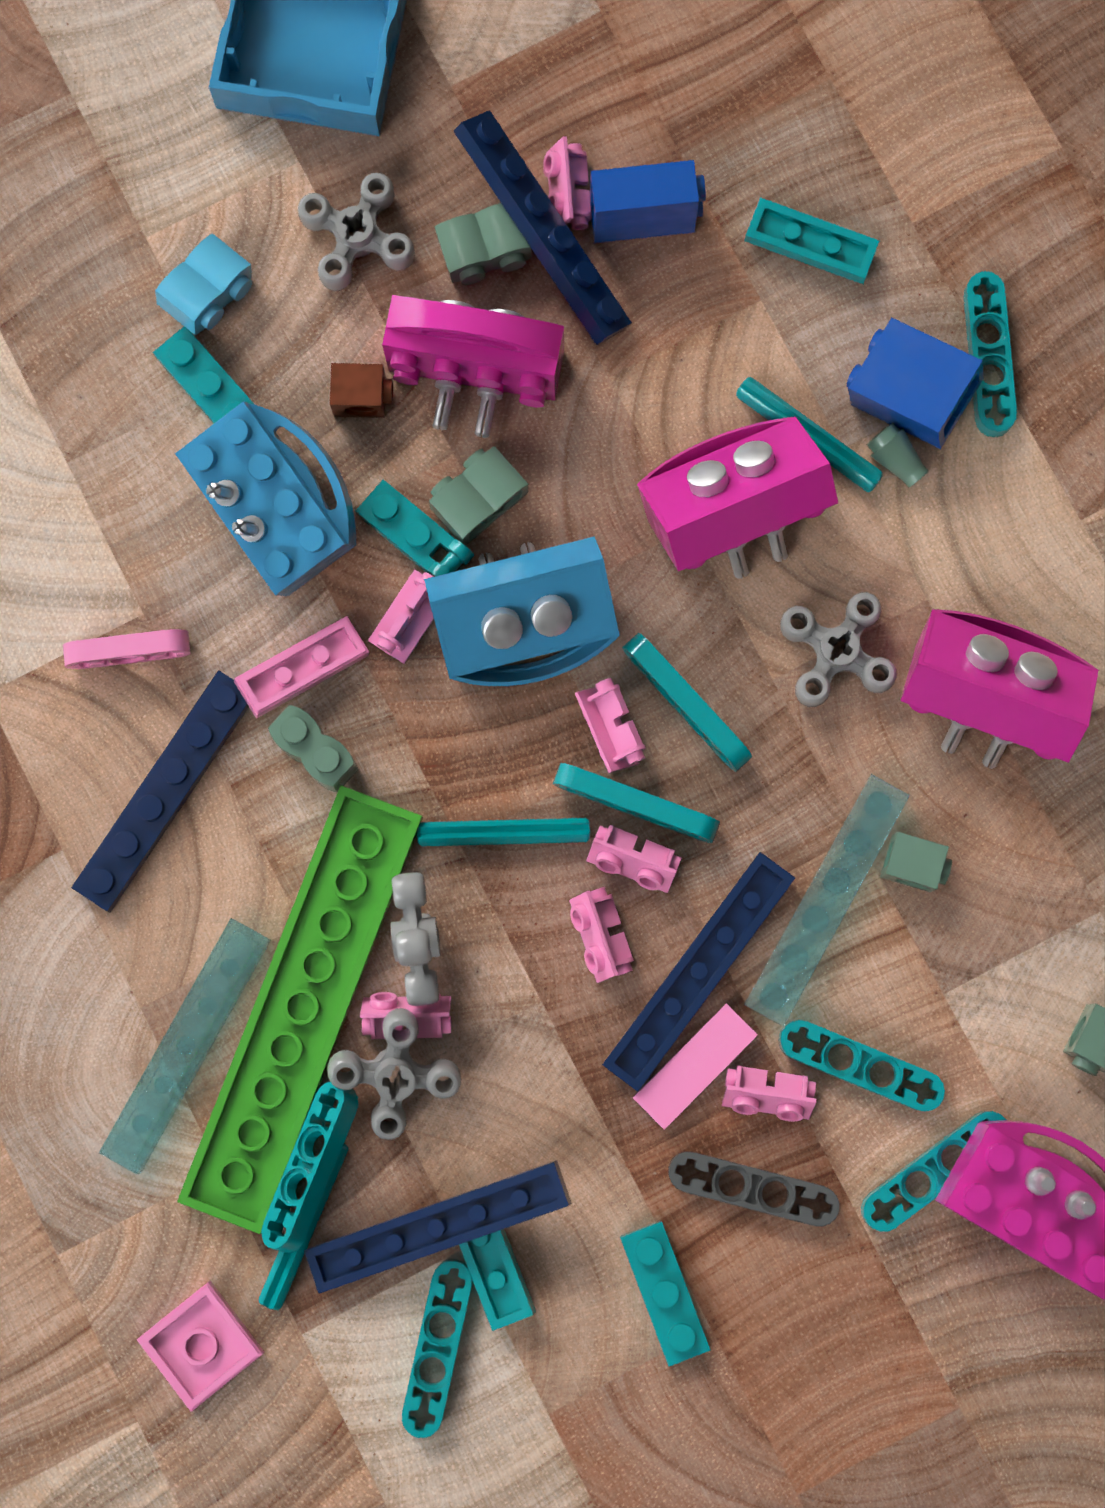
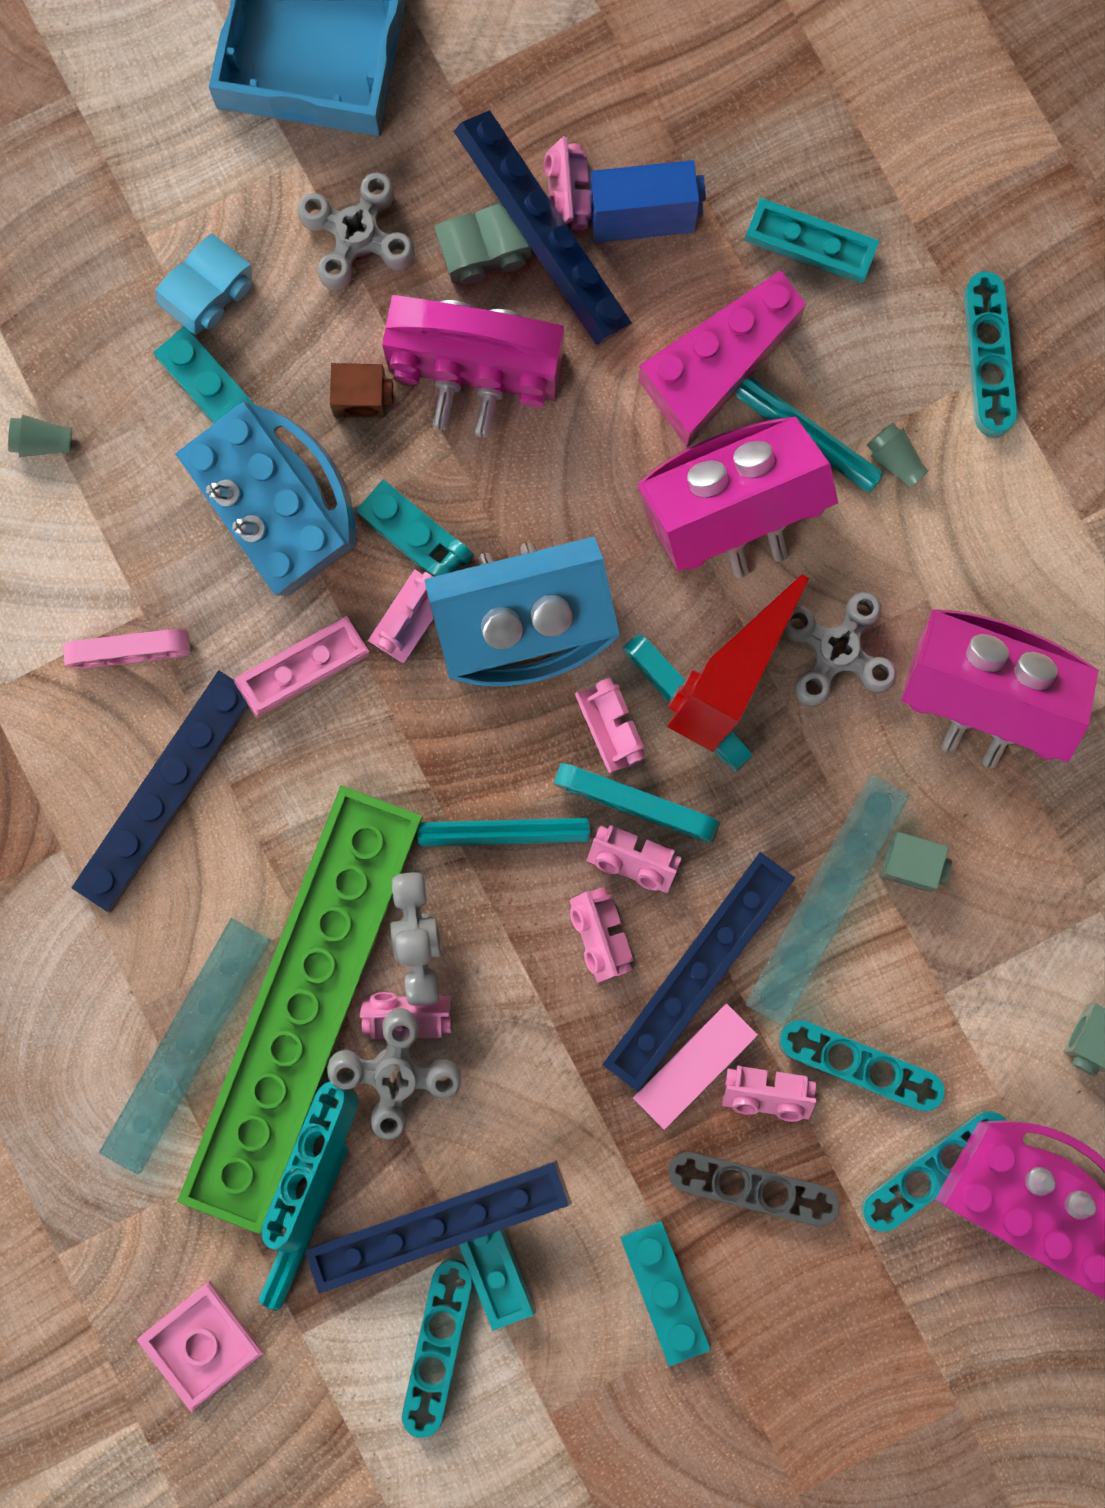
sand green brick [268,705,358,793] -> none
sand green brick [429,446,529,545] -> none
blue brick [846,317,984,449] -> none
none -> sand green cone [8,414,72,457]
none -> dark pink wedge [638,270,806,447]
none -> red slope [667,574,810,752]

